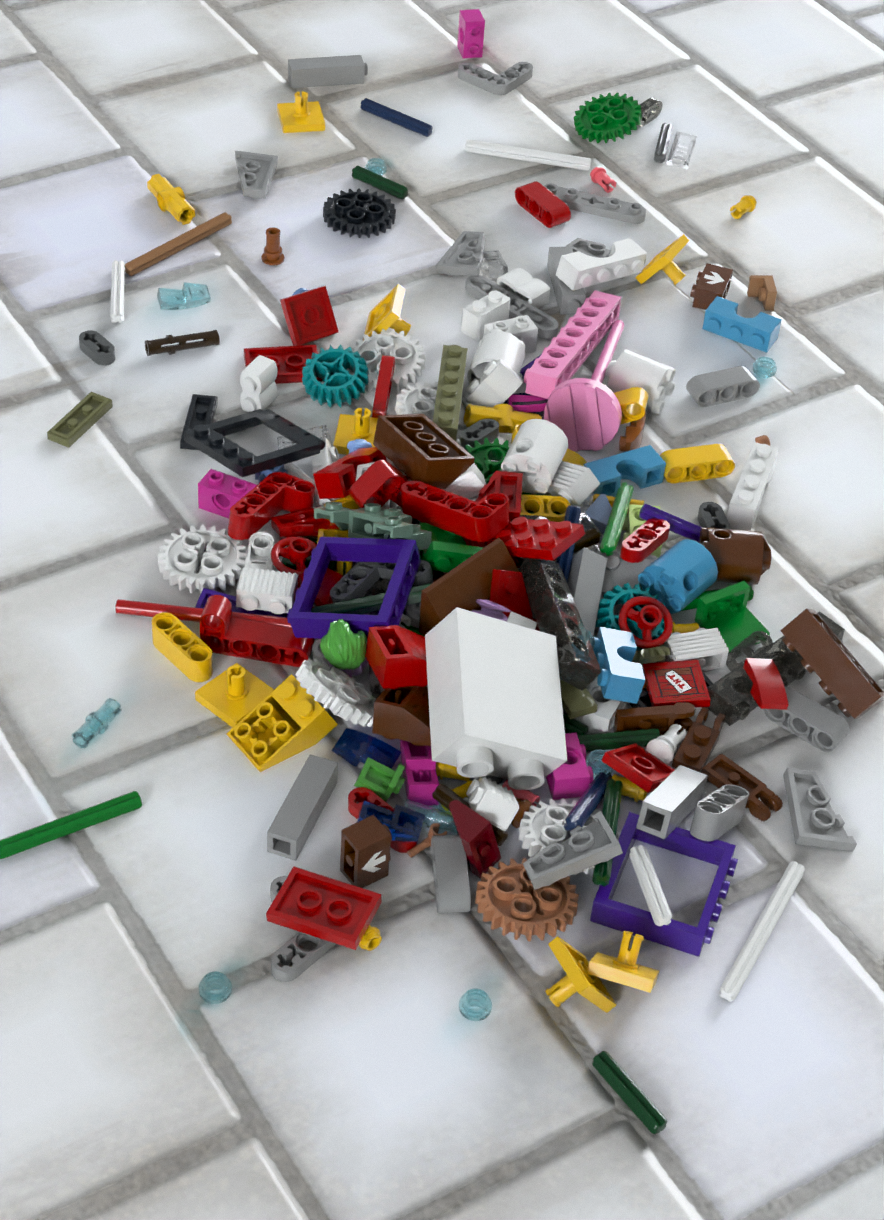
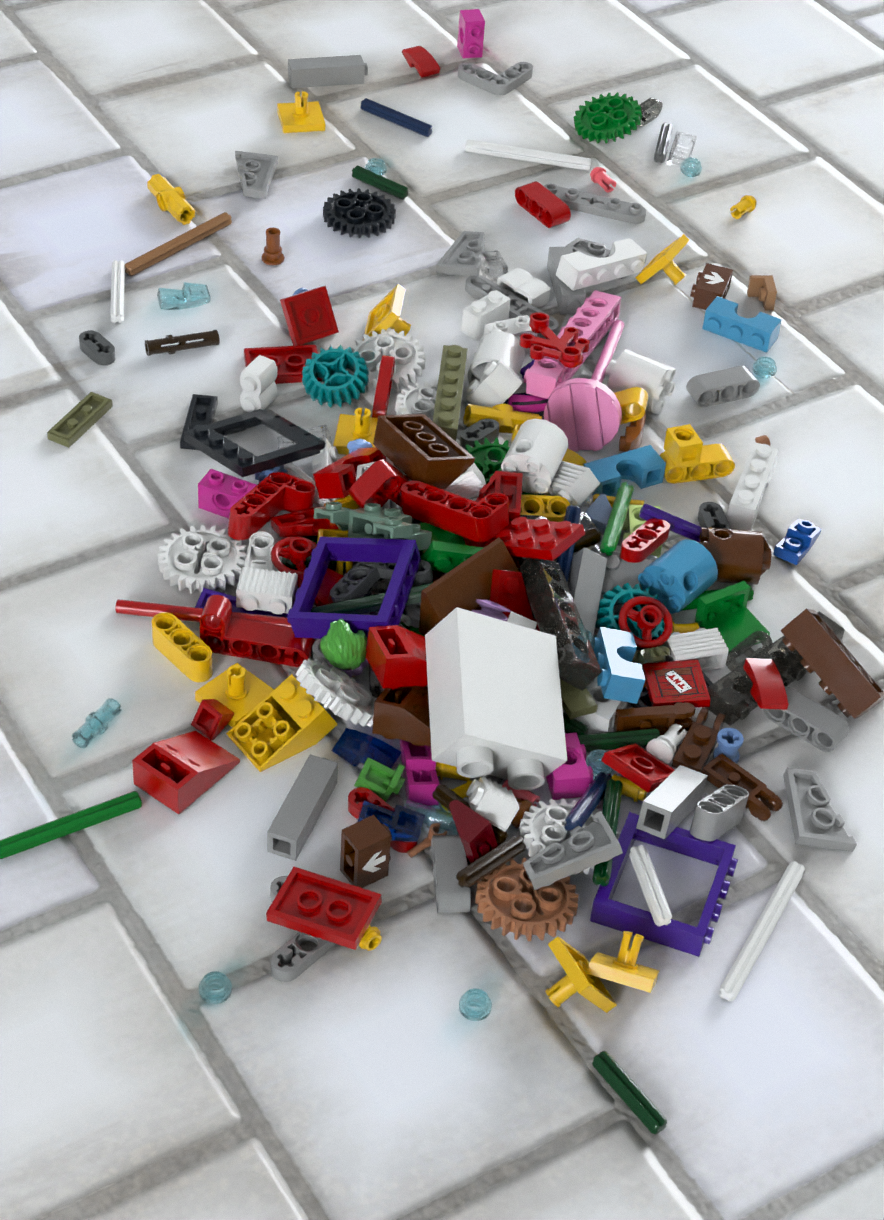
none -> red slope [132,730,240,814]
none -> red slope [191,699,235,740]
none -> red slope [402,46,441,78]
none -> dark brown axle [456,836,526,888]
none -> red plant [519,312,590,368]
none -> yellow brick [664,424,703,467]
none -> clear light blue plate [680,157,702,177]
none -> medium blue bush [713,728,744,763]
none -> blue slope [773,519,822,565]

